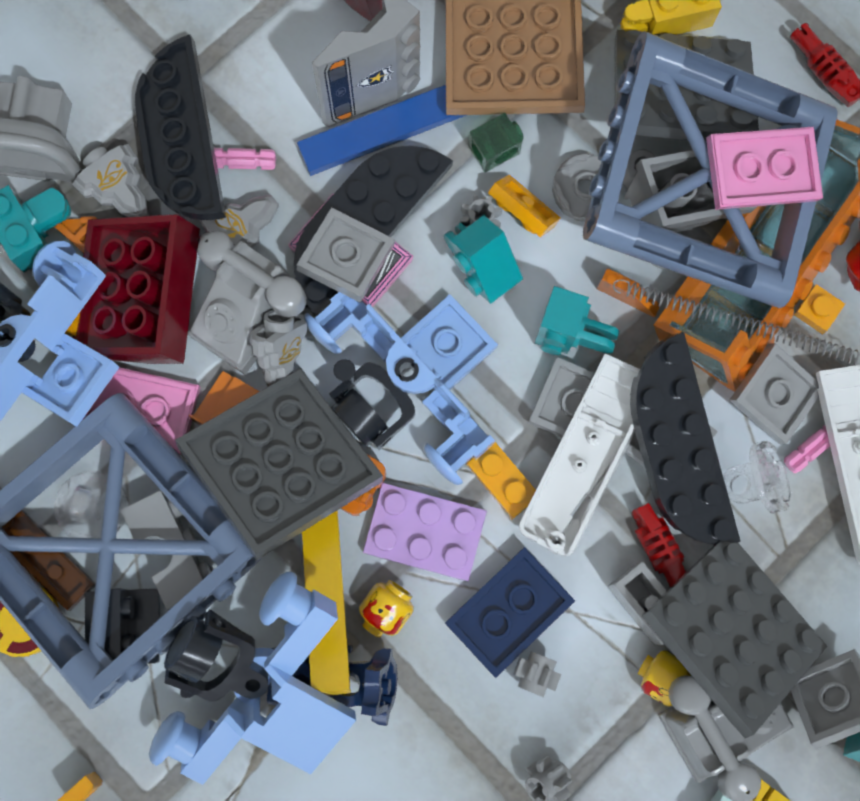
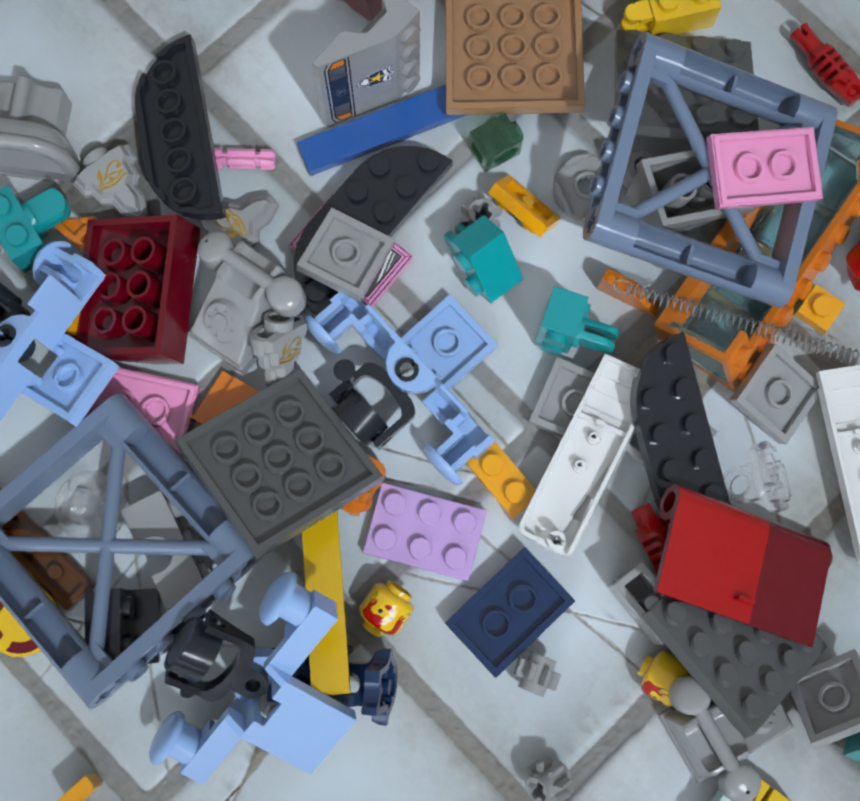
bright pink axle [784,425,830,473] -> none
none -> door [653,484,833,647]

